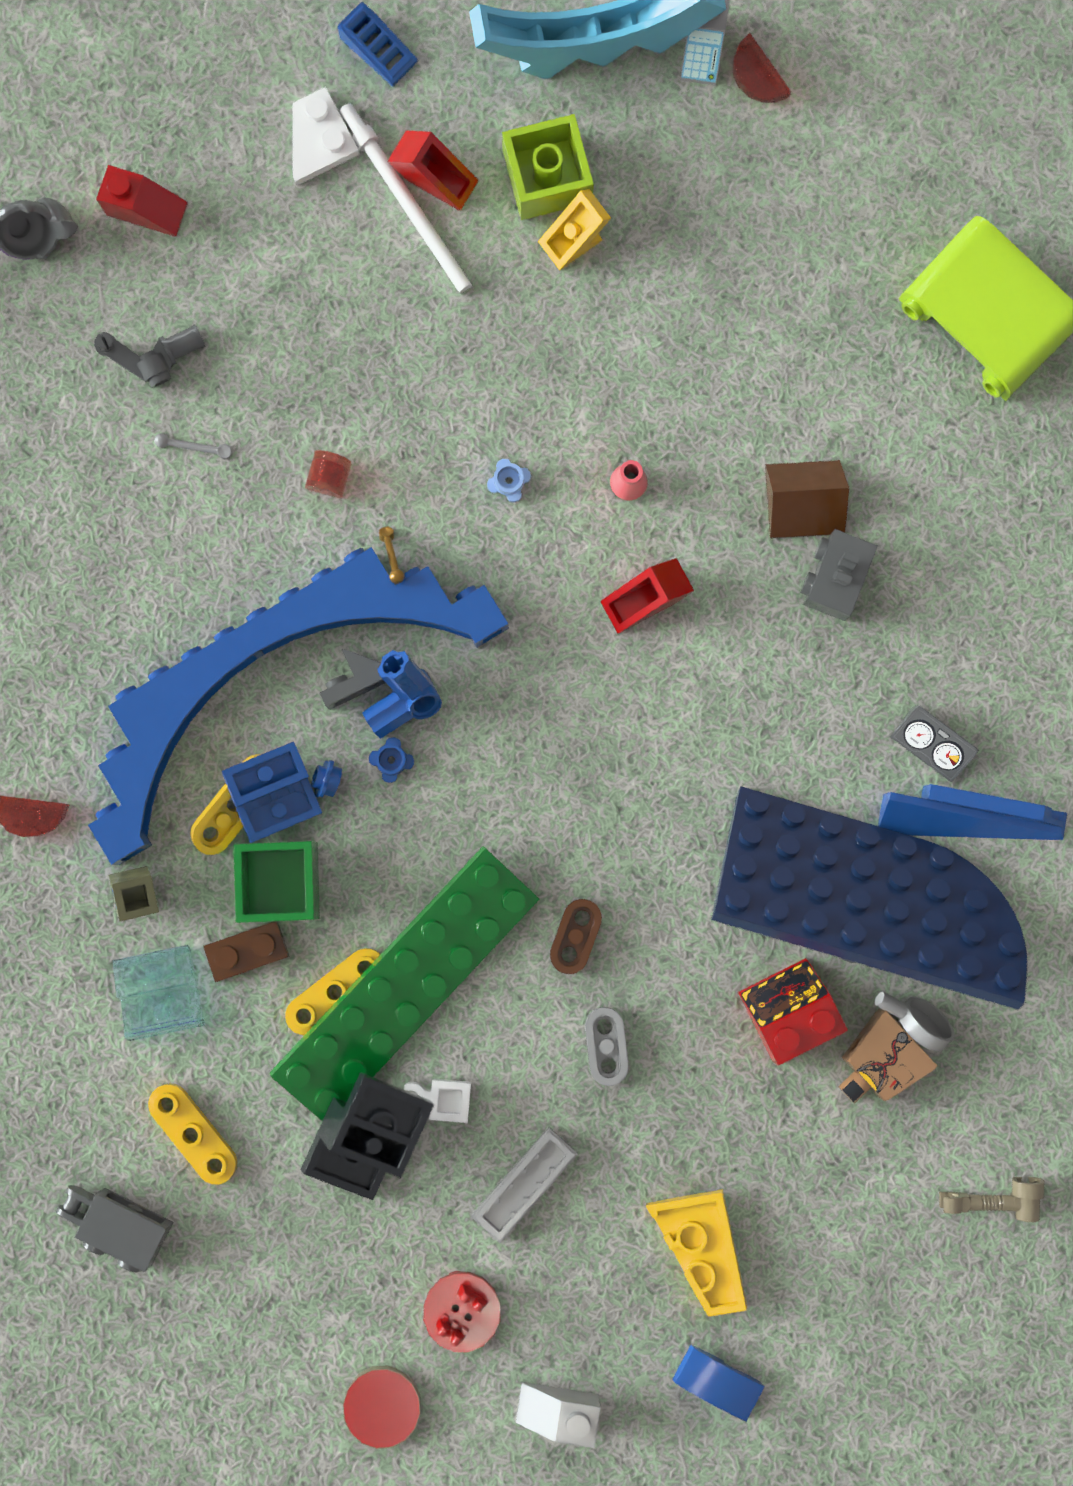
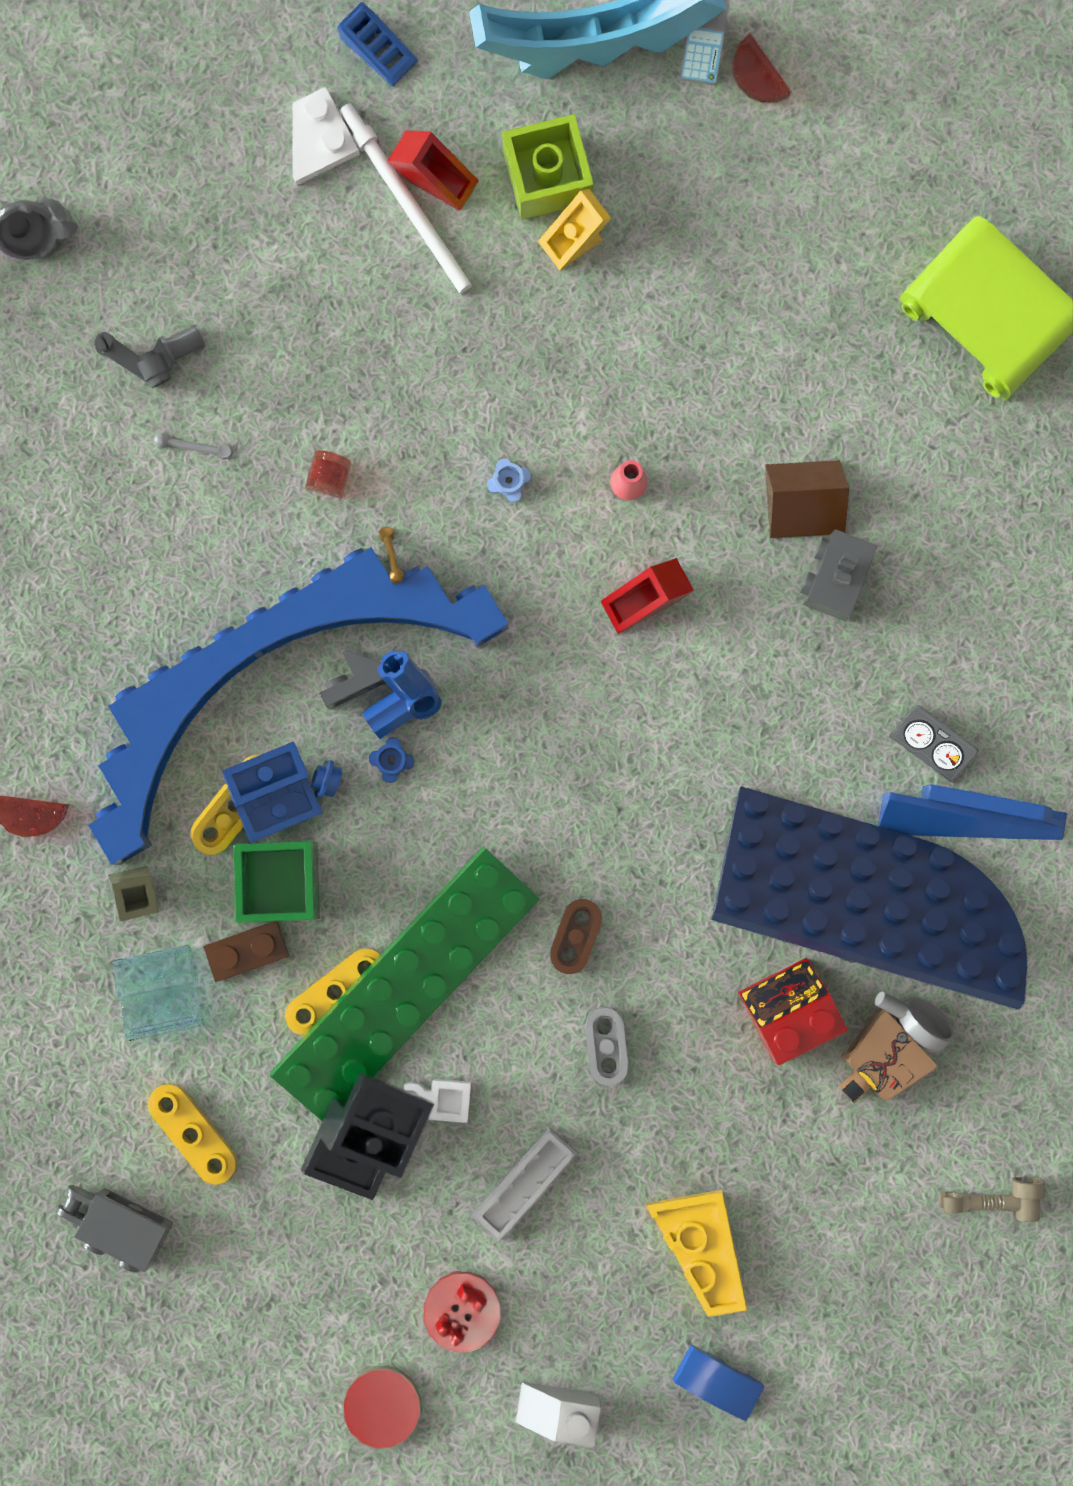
red slope [96,165,188,237] -> none

